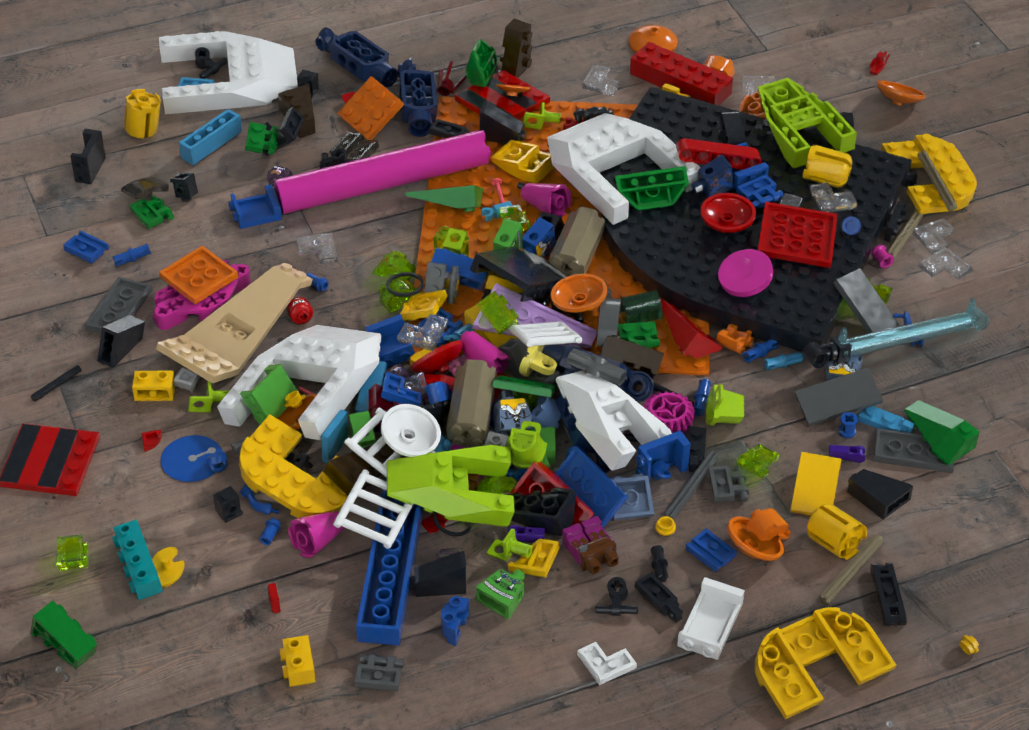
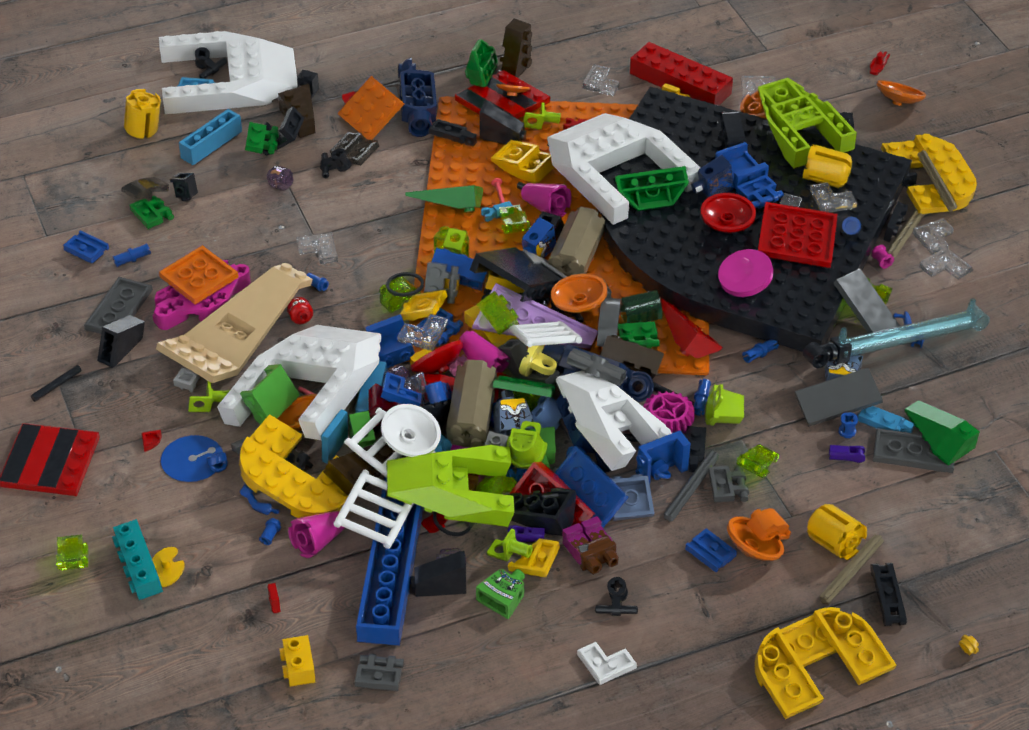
green wedge [30,600,97,669] -> none
black panel [70,129,106,184] -> none
yellow brick [132,371,175,401] -> none
black brick [213,486,243,523] -> none
blue panel [228,184,282,229] -> none
dark pink piece [274,130,491,215] -> none
yellow plate [284,391,306,408] -> none
dark blue brick [315,27,398,88] -> none
clear neon green cylinder [374,251,416,284] -> none
dark red plant [436,61,466,96] -> none
blue cylinder [441,596,469,646] -> none
dark azure bar [443,323,475,342] -> none
bright green torso [493,218,523,250] -> none
black piece [573,106,614,123] -> none
orange dish [629,25,678,53] -> none
black hinge [634,573,683,623] -> none
black axle [650,545,669,582] -> none
yellow plate [655,516,676,536] -> none
red beam [676,138,763,170] -> none
white panel [677,577,745,660] -> none
orange cylinder [703,55,735,77] -> none
orange cylinder [716,324,754,354] -> none
dark azure axle [764,352,803,371] -> none
yellow slope [790,452,841,516] -> none
black slope [847,469,913,520] -> none

